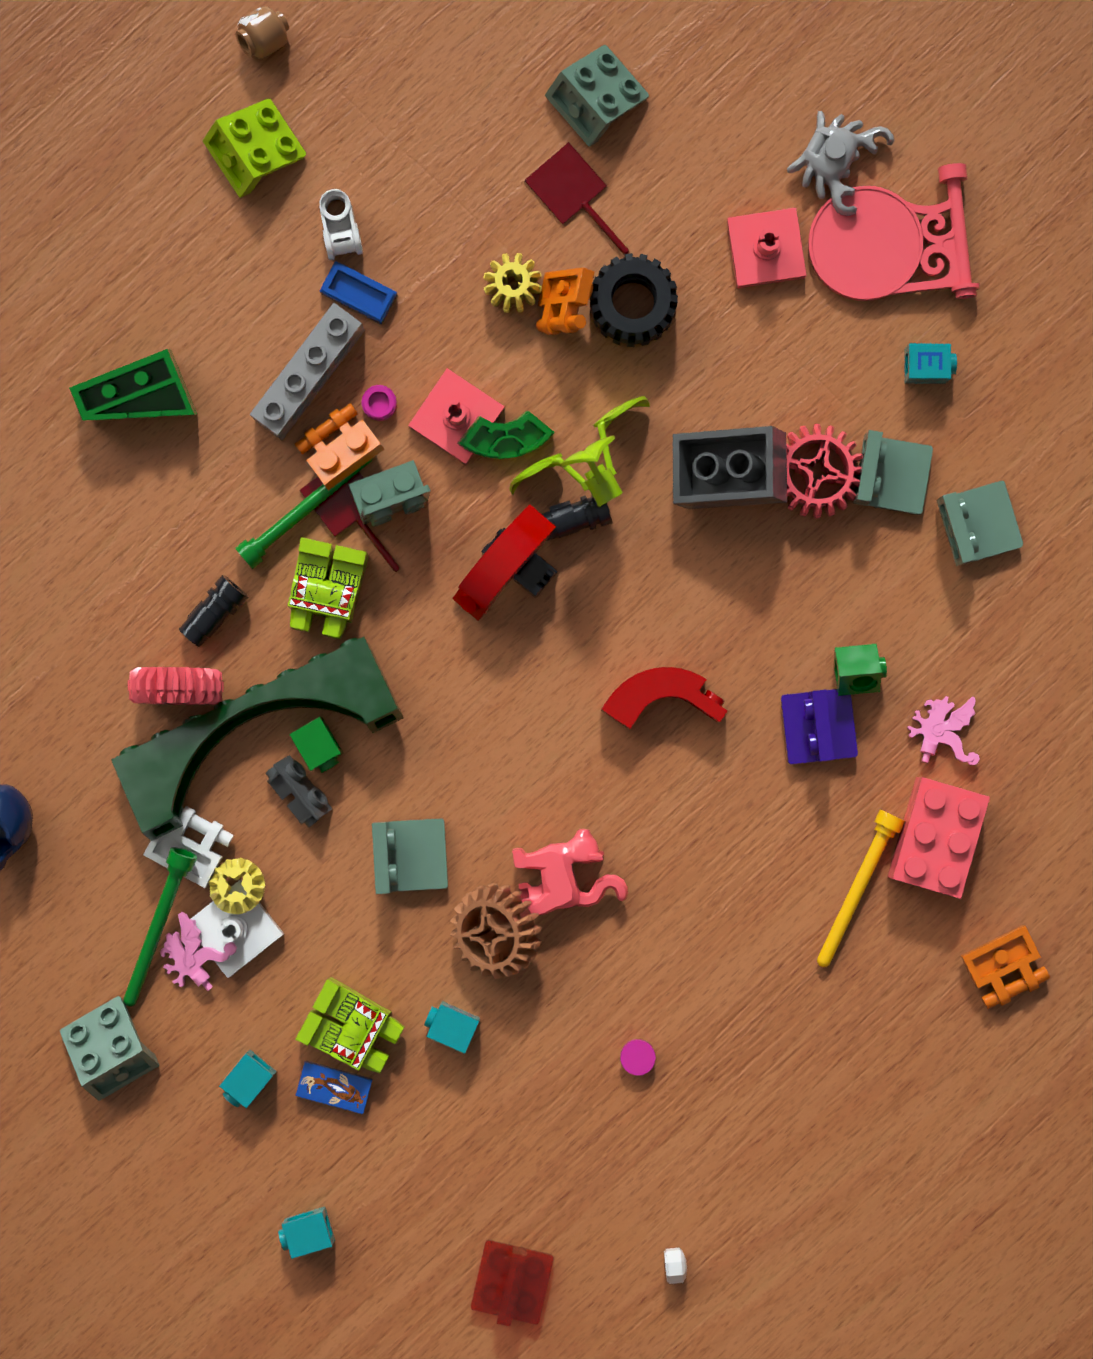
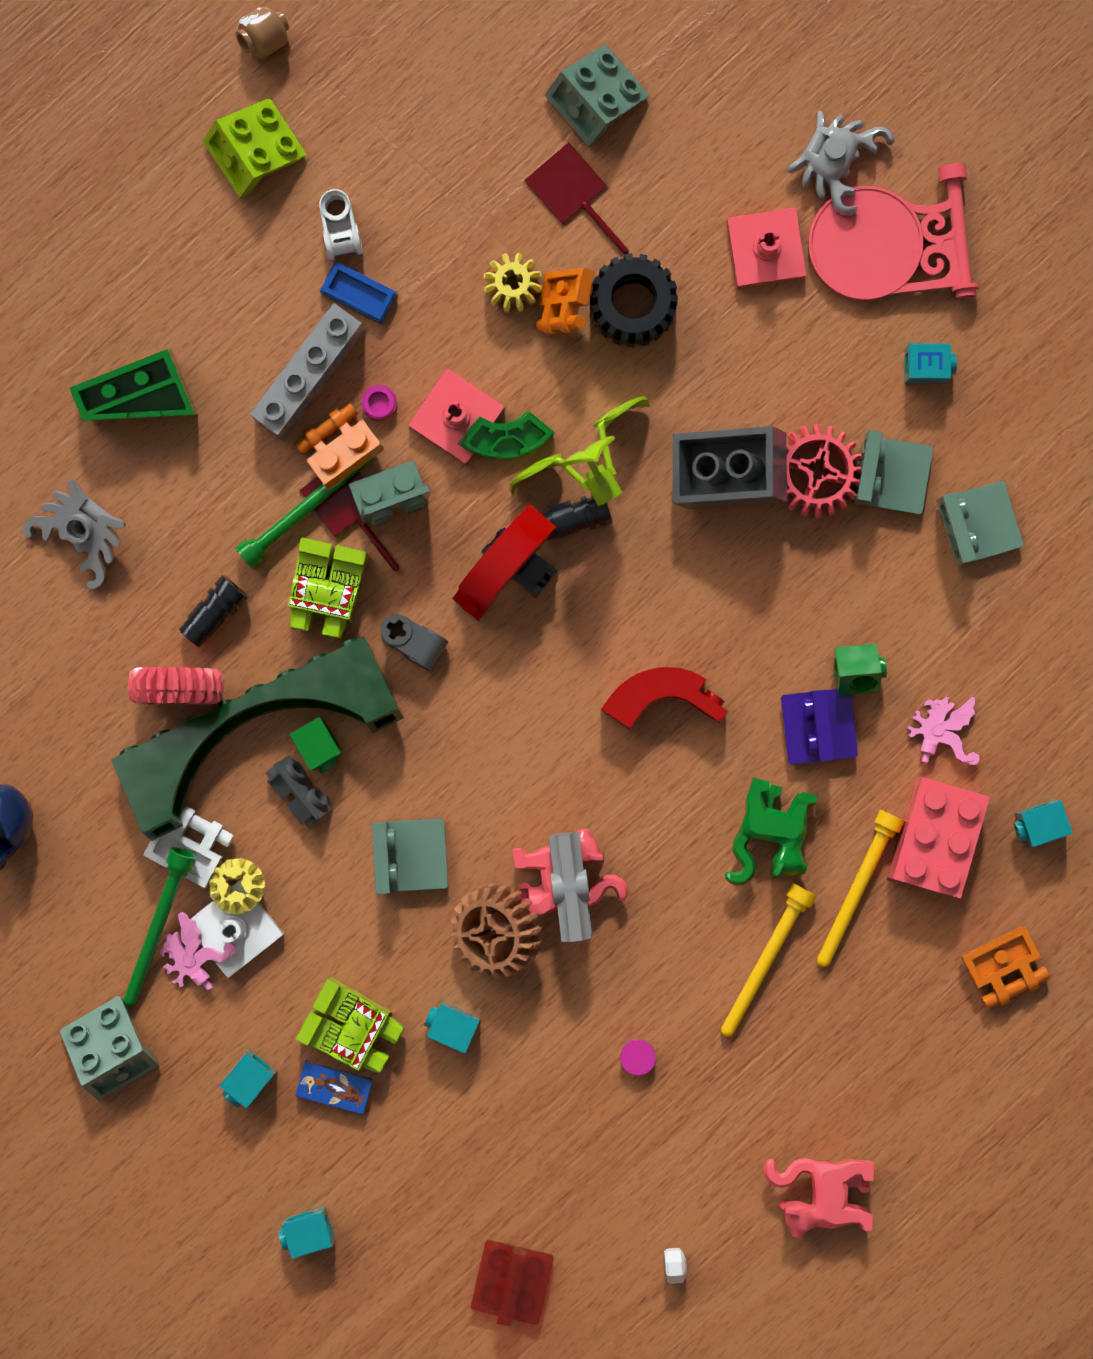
none -> light grey animal [23,480,126,589]
none -> dark grey piece [381,614,449,672]
none -> light grey piece [549,832,592,942]
none -> yellow piece [721,883,817,1037]
none -> green animal [725,777,818,886]
none -> coral animal [764,1158,874,1238]
none -> teal brick [1013,800,1073,847]

